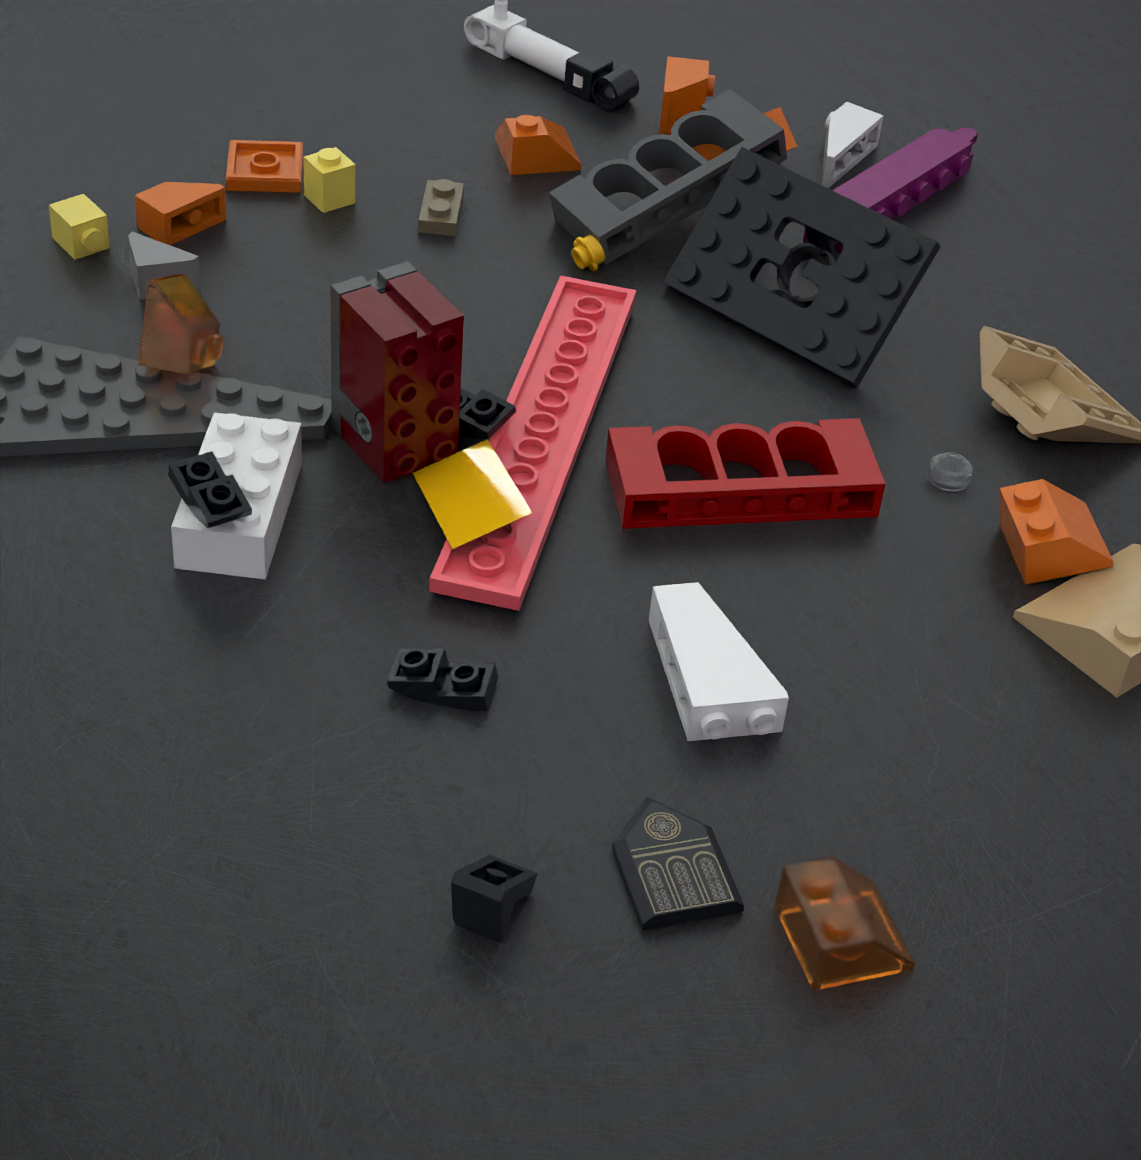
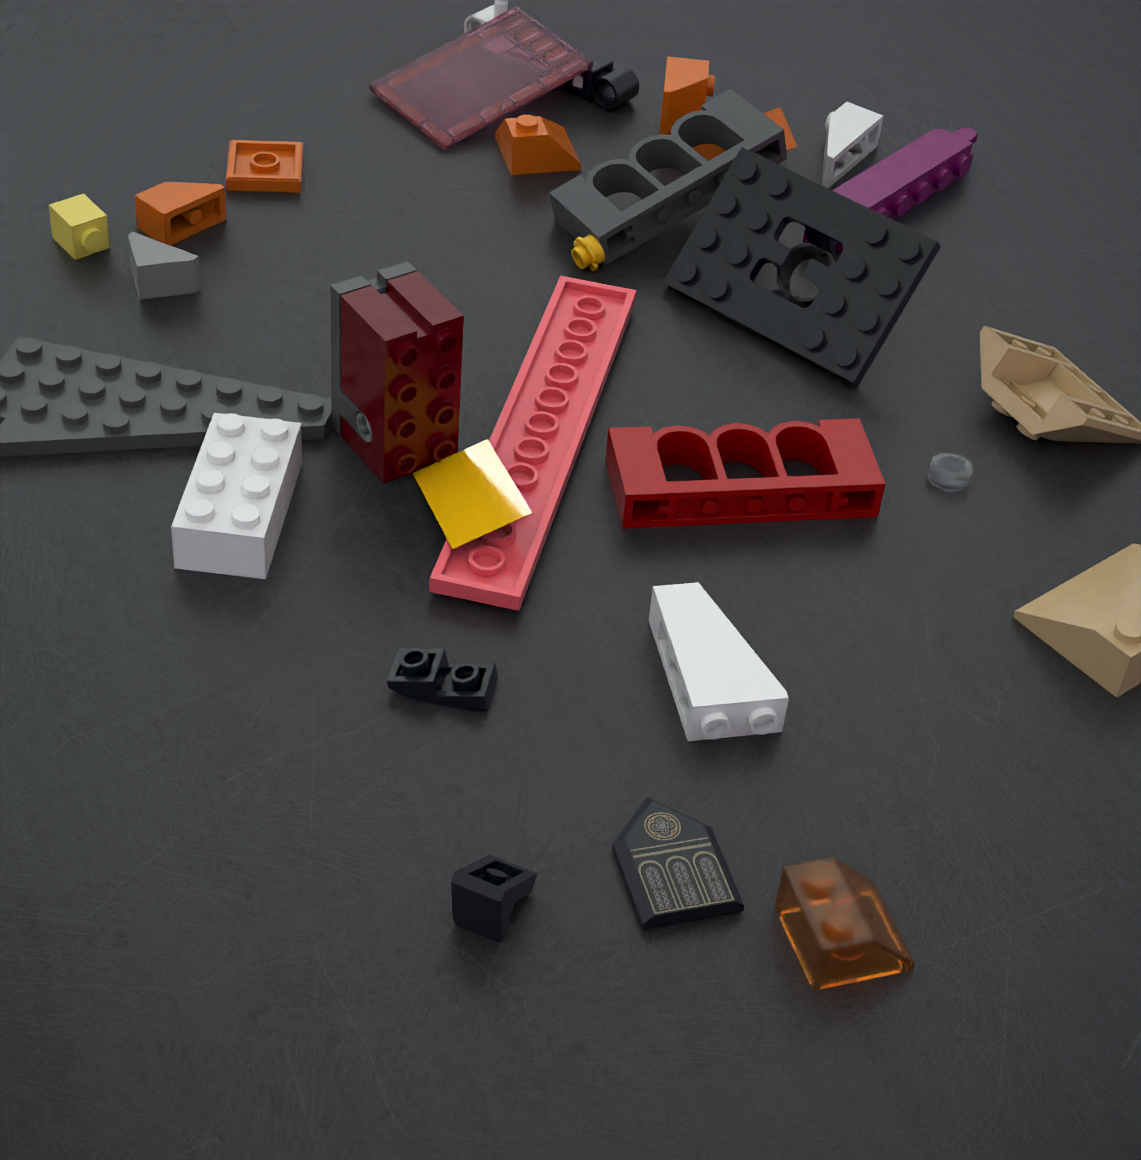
clear orange slope [138,274,223,374] -> none
black slope [168,451,252,528] -> none
light yellow brick [303,147,356,213] -> none
dark tan plate [418,179,464,236] -> none
black slope [459,388,516,439] -> none
orange slope [999,479,1113,585] -> none
none -> clear pink piece [369,6,593,149]

